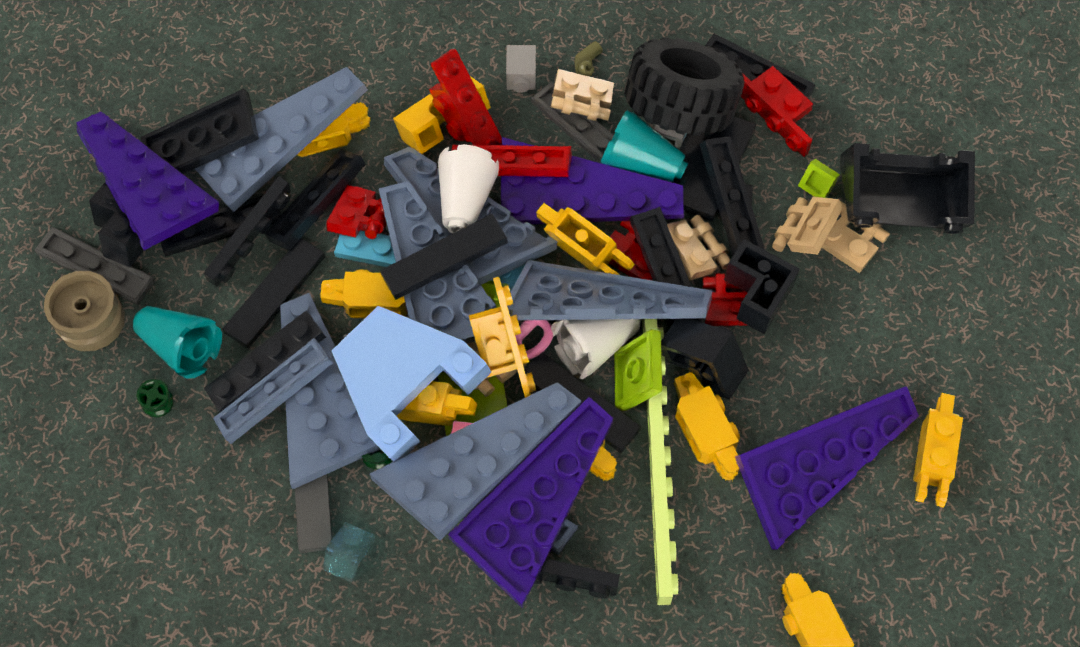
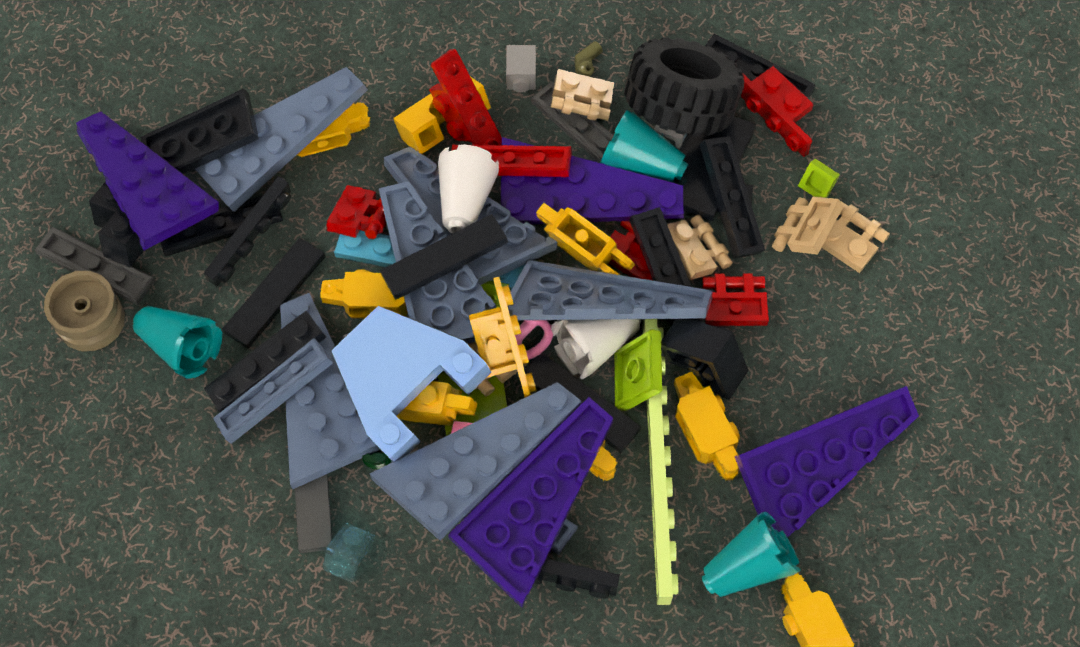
dark green wheel [136,379,174,417] -> none
black plate [265,149,366,251] -> none
black brick [724,239,800,334] -> none
black windscreen [840,143,975,234] -> none
yellow hinge [913,393,963,507] -> none
none -> teal cone [702,512,801,597]

